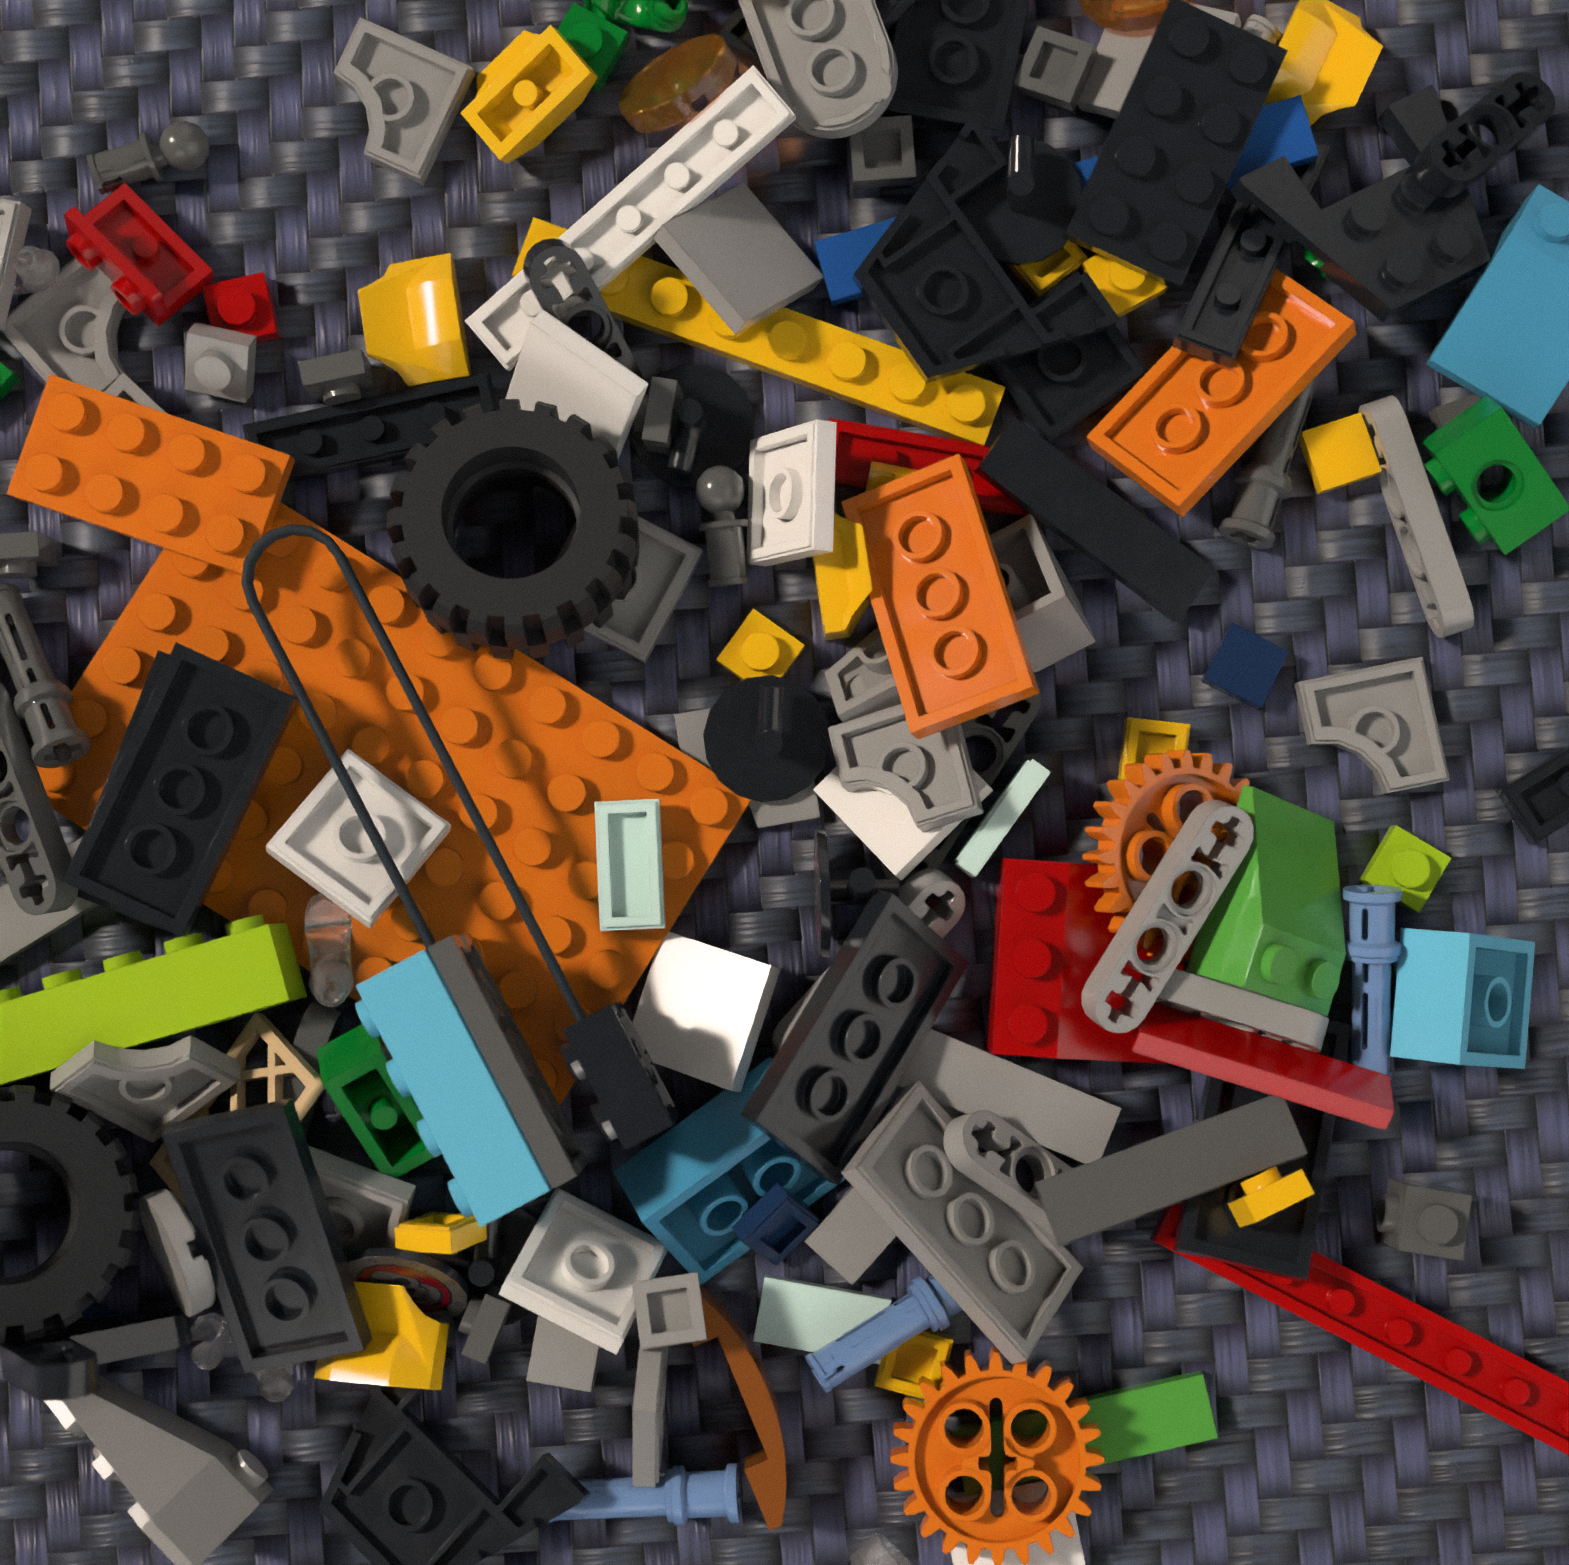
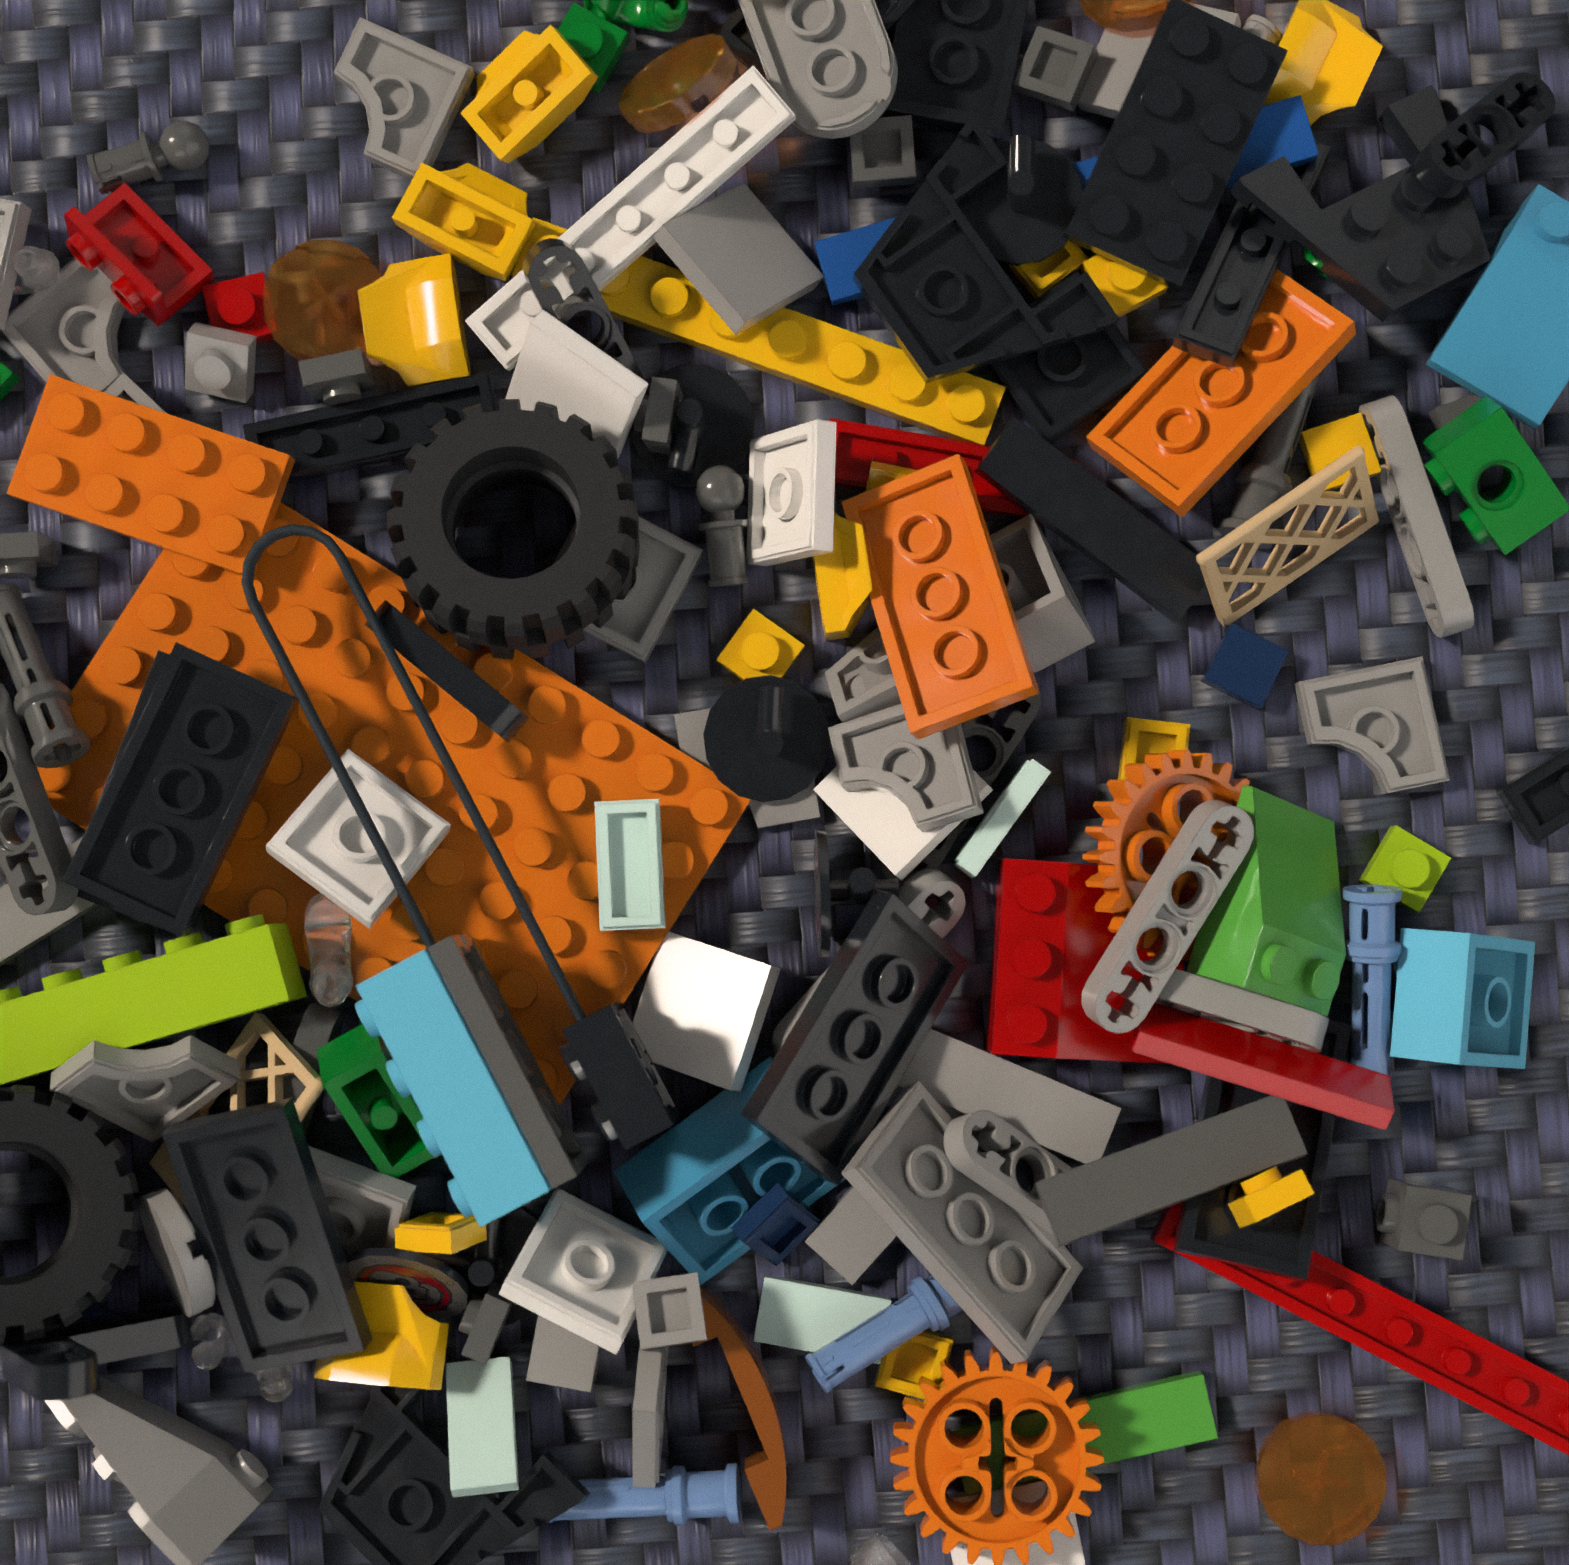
none -> clear orange tile [262,240,383,360]
none -> black beam [365,600,529,743]
none -> yellow slope [392,162,535,282]
none -> light aqua tile [445,1356,519,1498]
none -> tan window [1196,445,1379,627]
none -> clear orange tile [1255,1412,1386,1545]

